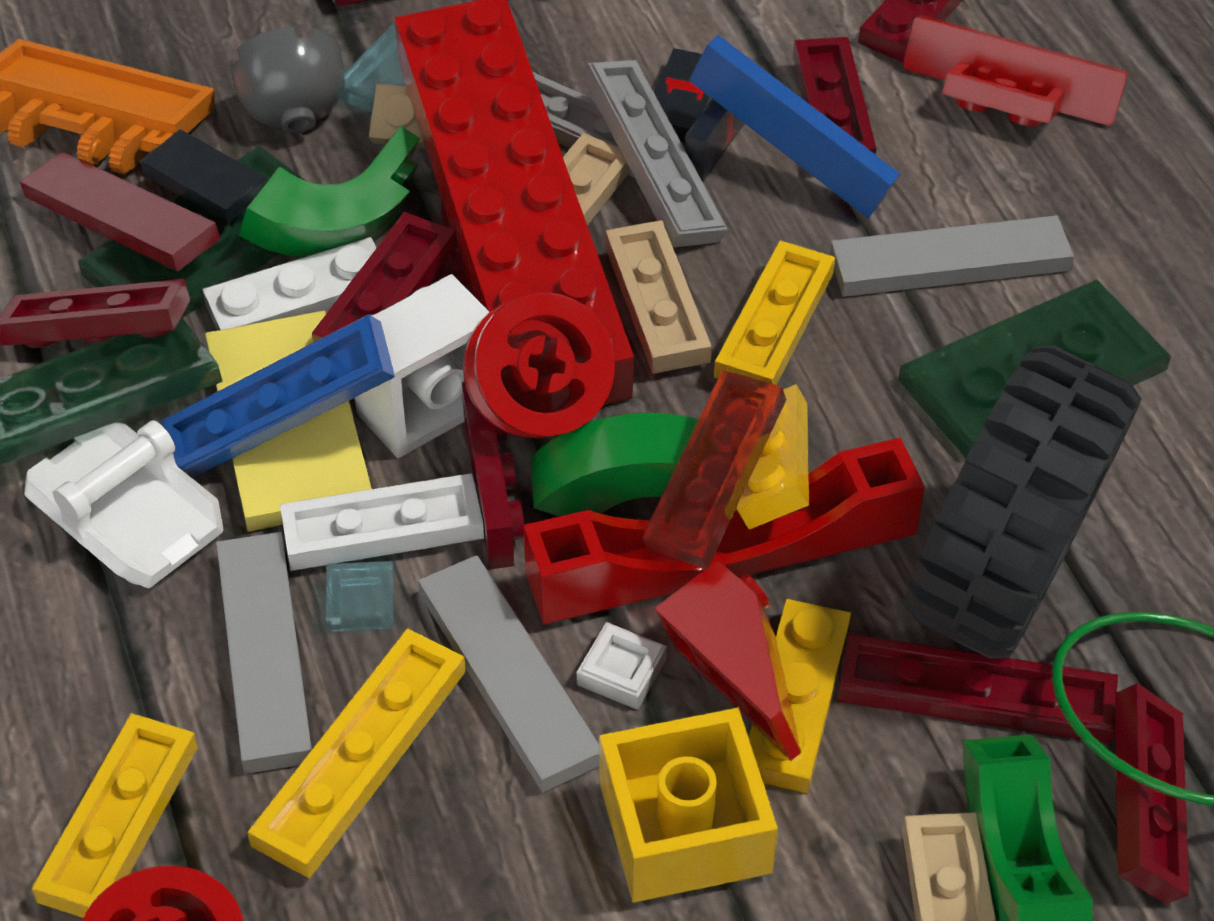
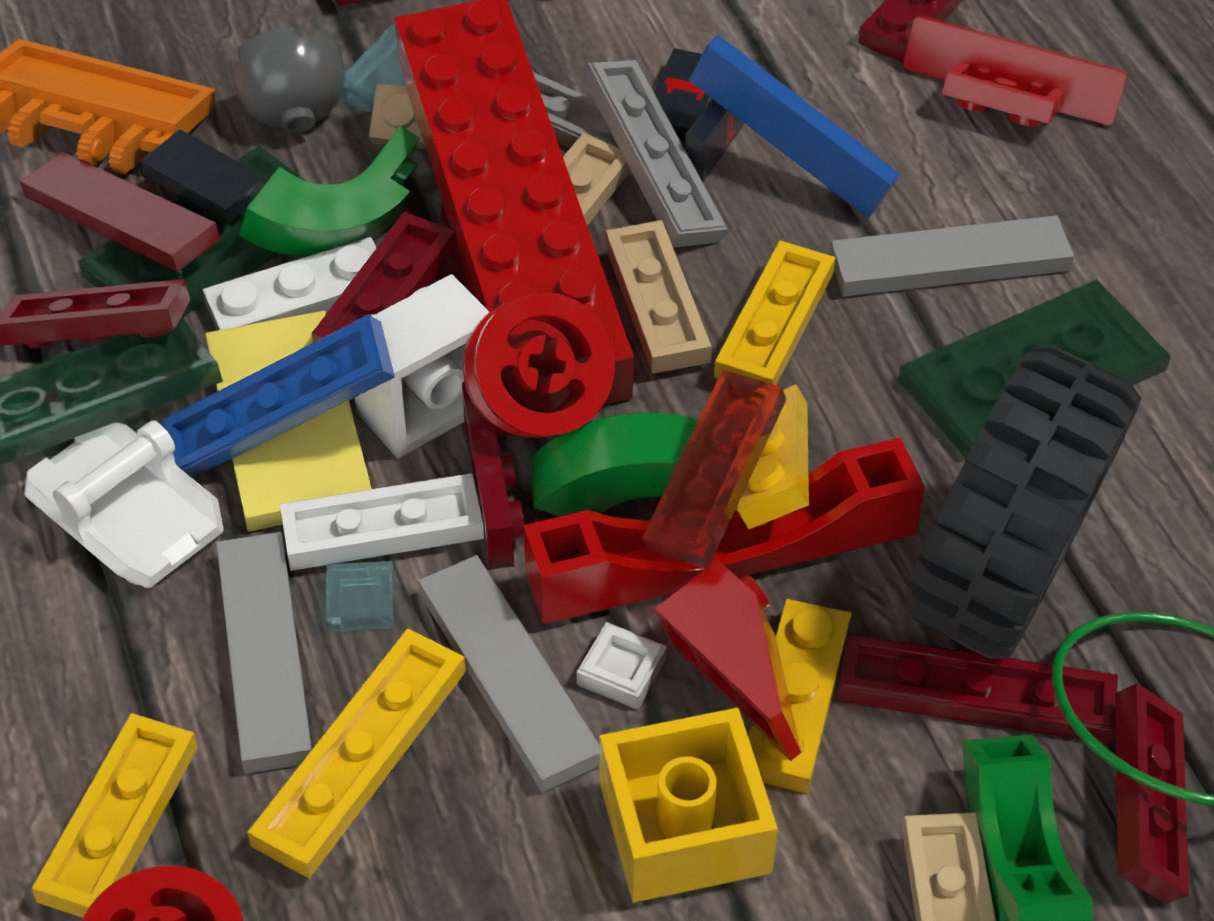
dark red plate [793,37,877,155] -> none

